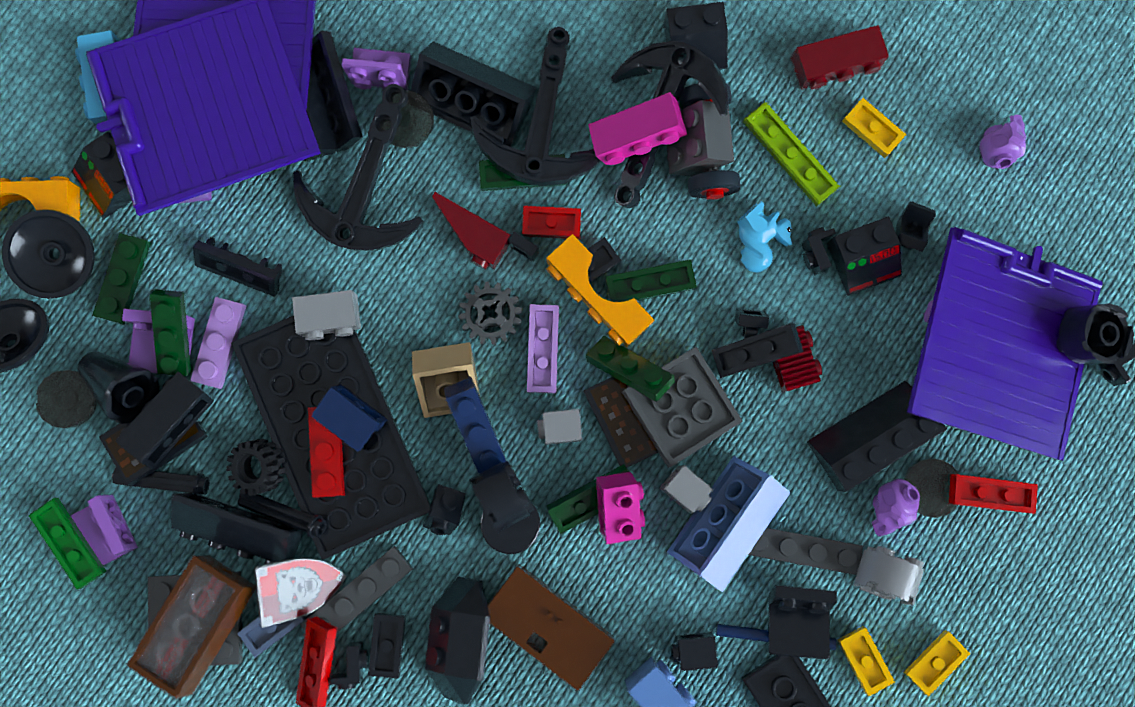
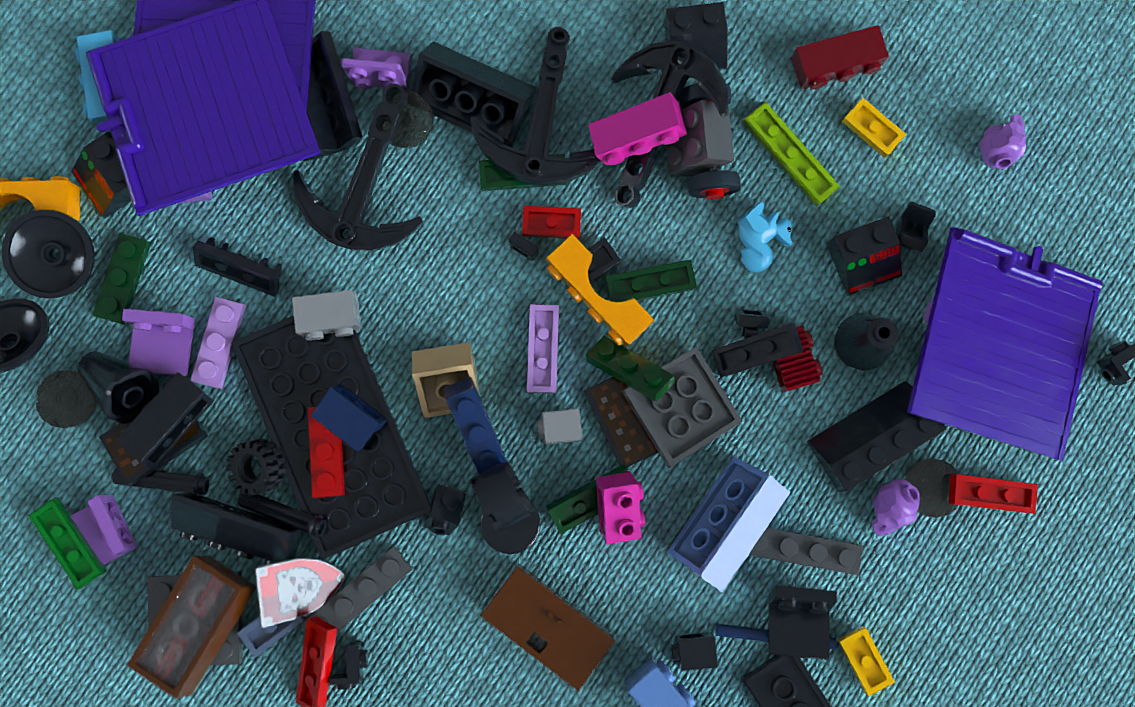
dark green plate [149,289,191,377] -> none
black plate [368,613,406,678] -> none
black wedge [425,577,490,704] -> none
dark red slope [432,192,511,270] -> none
dark grey gear [458,282,522,346] -> none
light grey brick [660,465,713,513] -> none
black bracket [801,227,836,275] -> none
light grey brick [853,546,924,606] -> none
yellow plate [904,630,970,697] -> none
black brick [1056,304,1134,364] -> none
none -> black cone [834,313,898,371]

